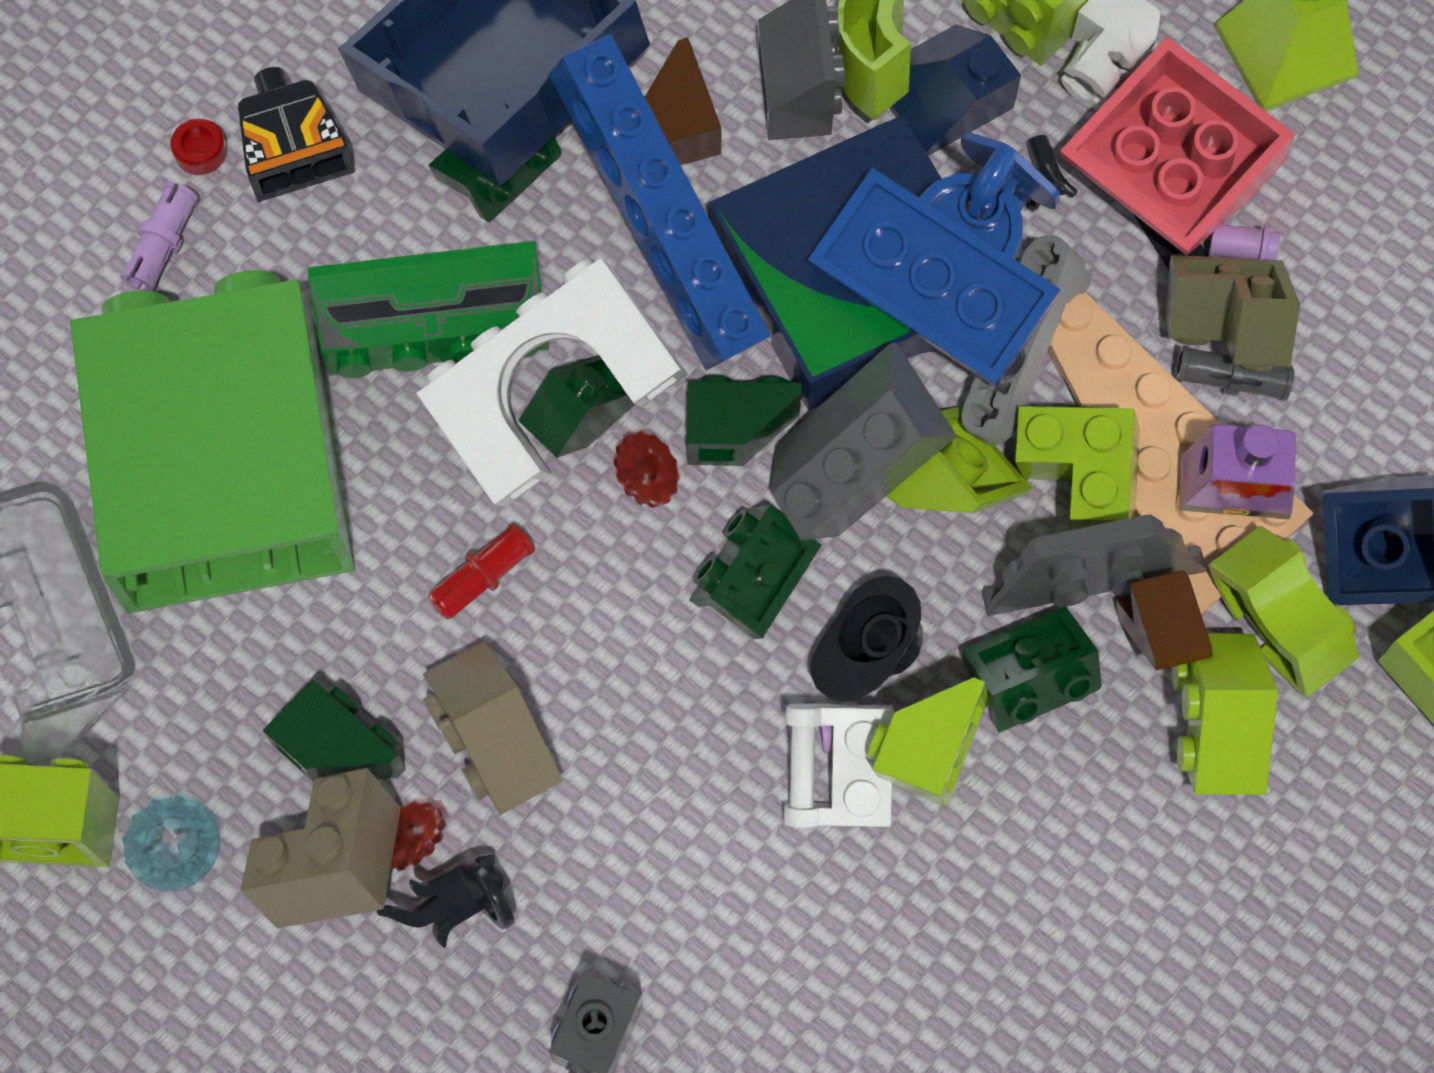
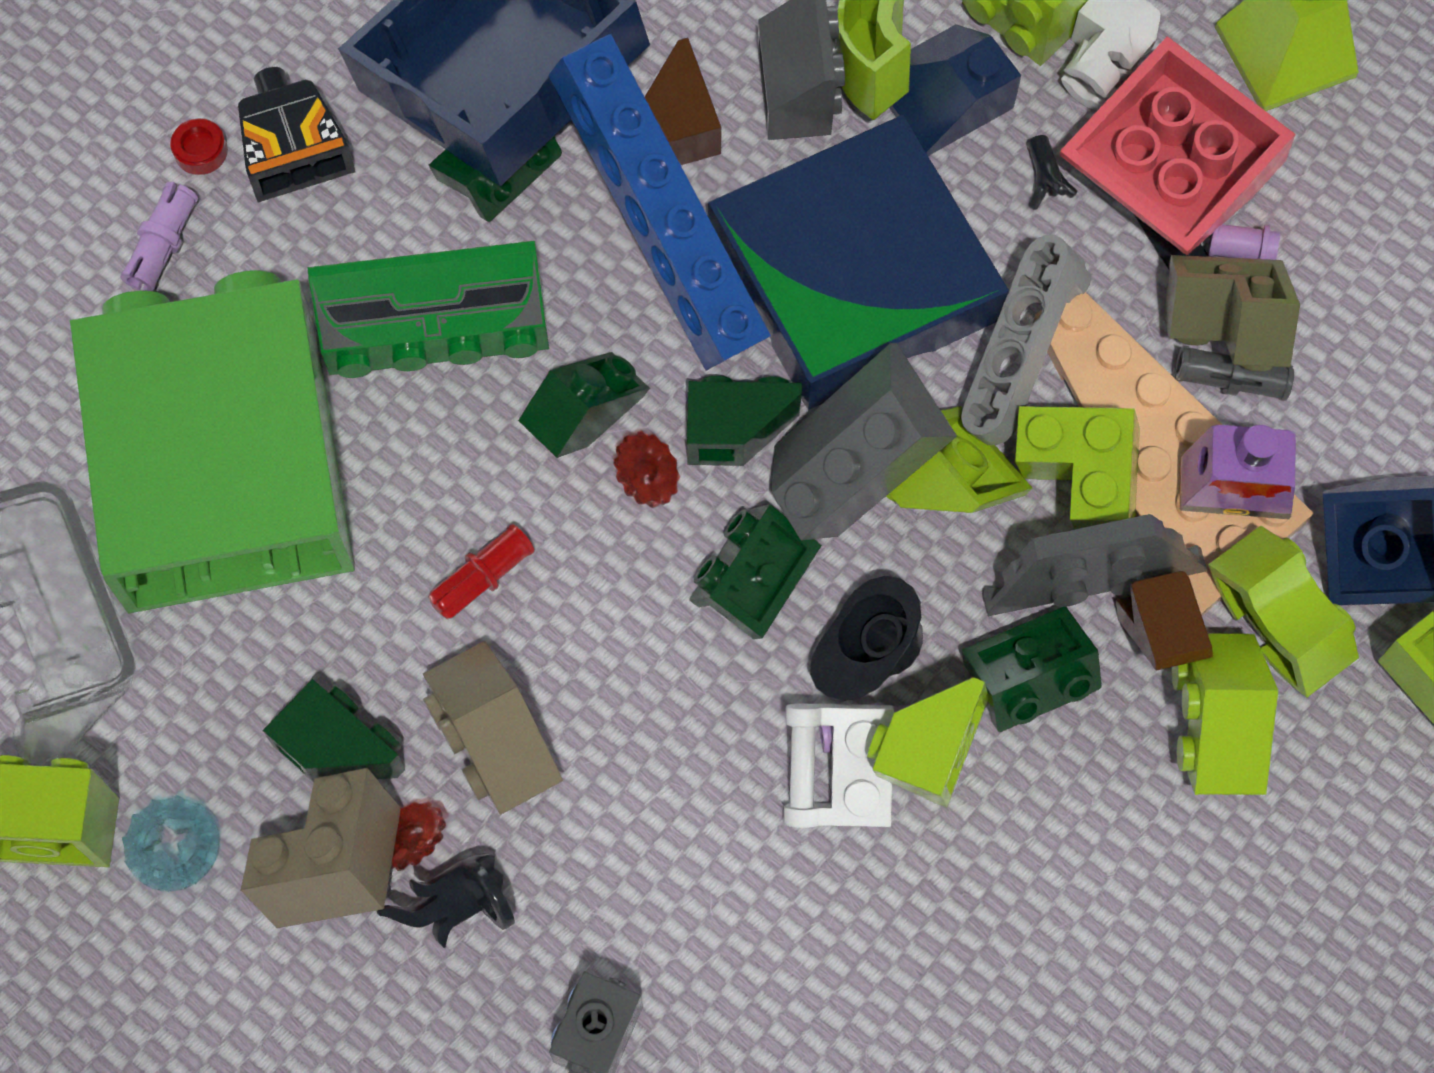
white arch [416,257,688,507] -> none
blue plate [807,132,1061,388] -> none

